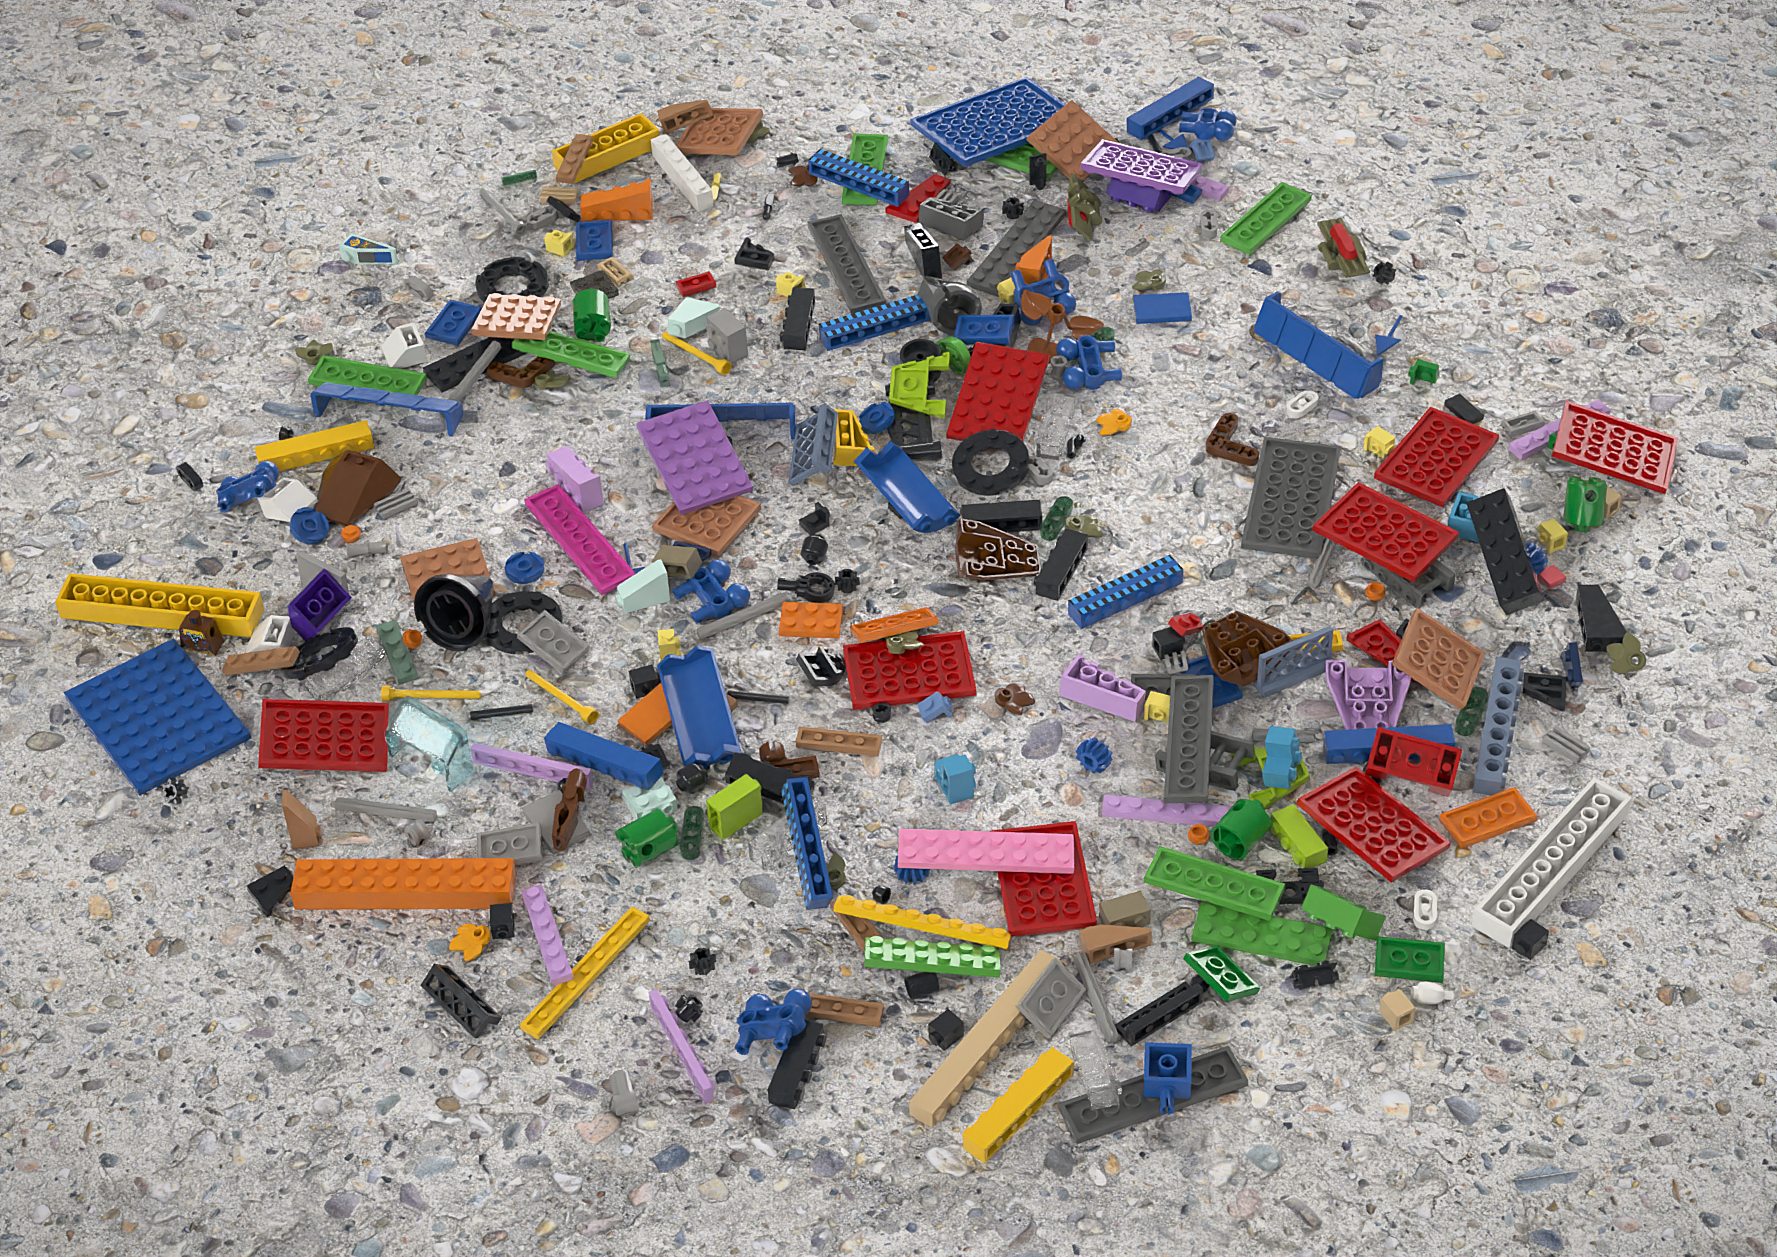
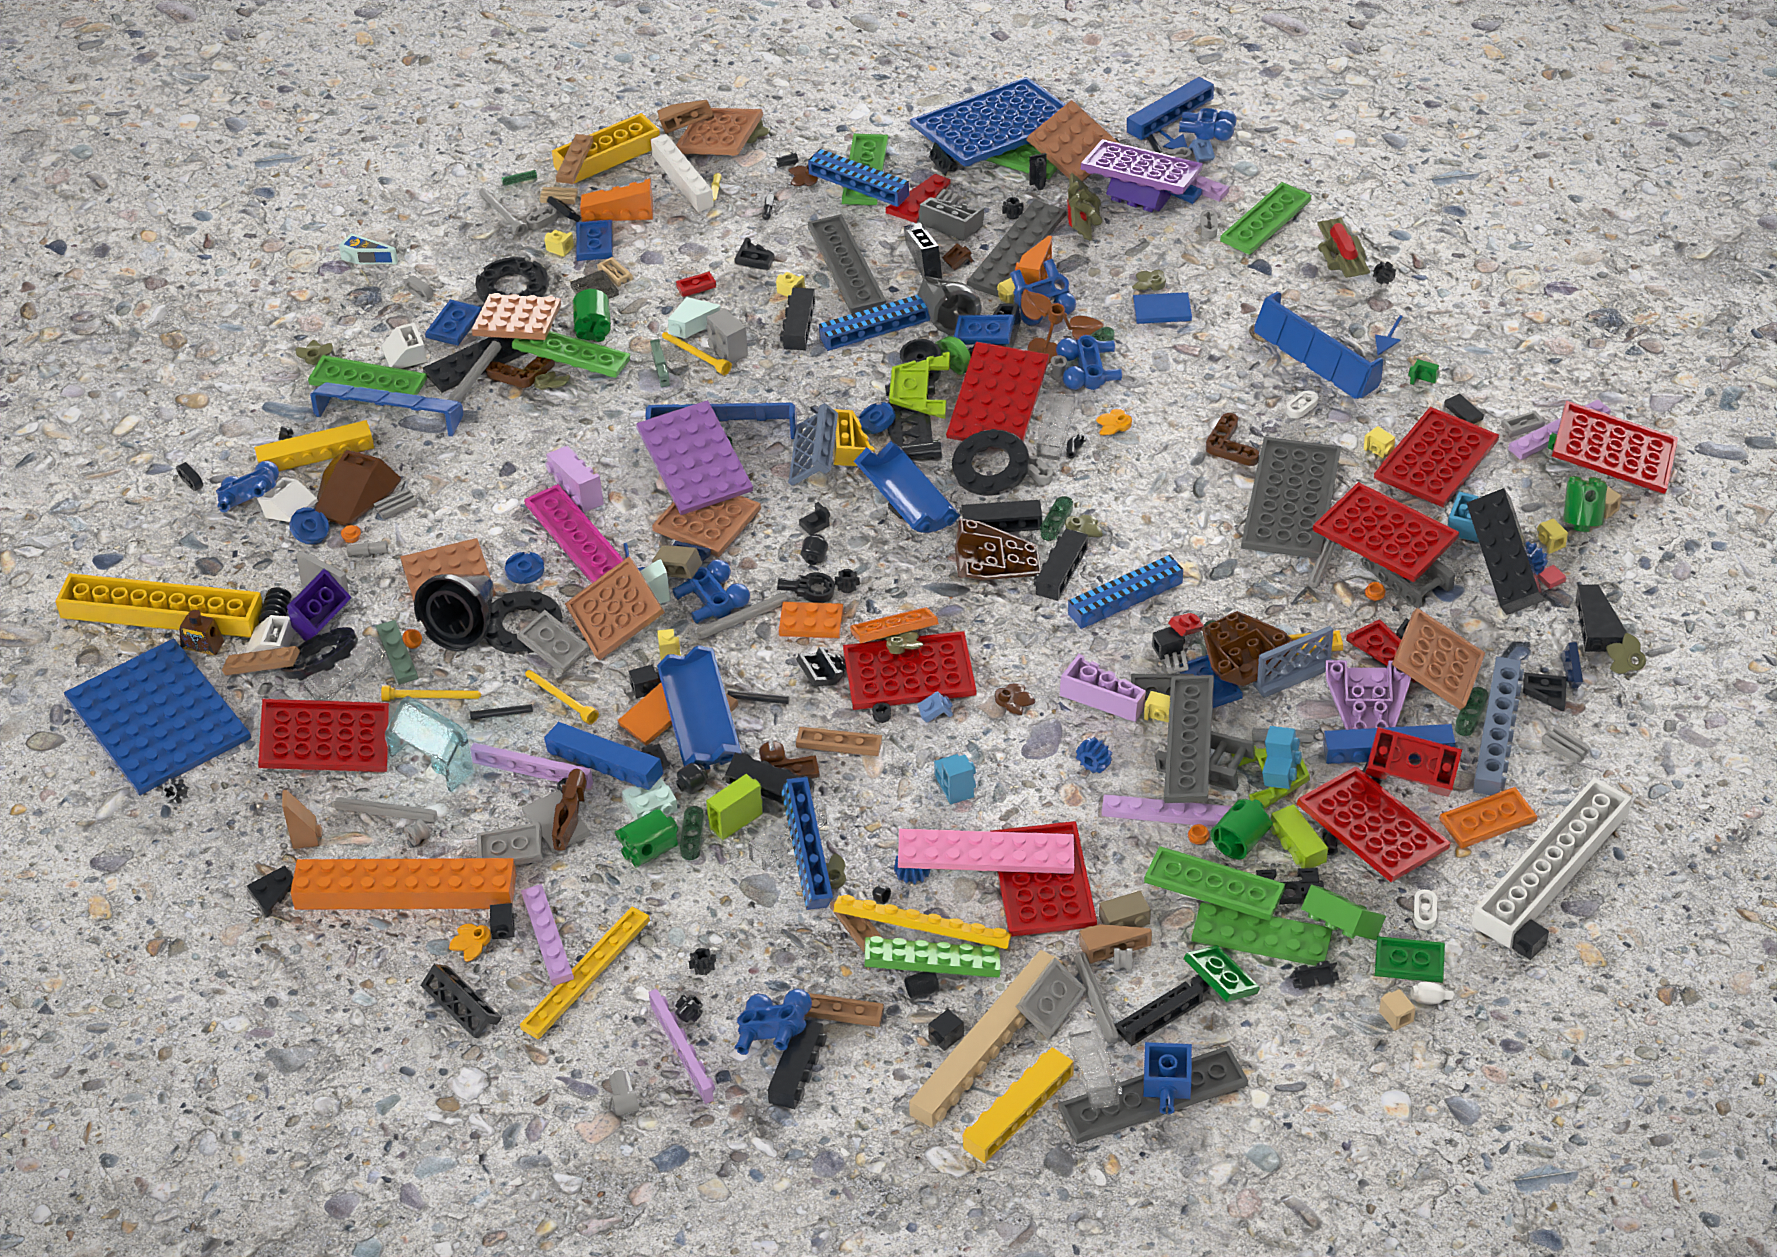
none -> black piece [258,587,292,624]
none -> nougat plate [565,556,665,661]

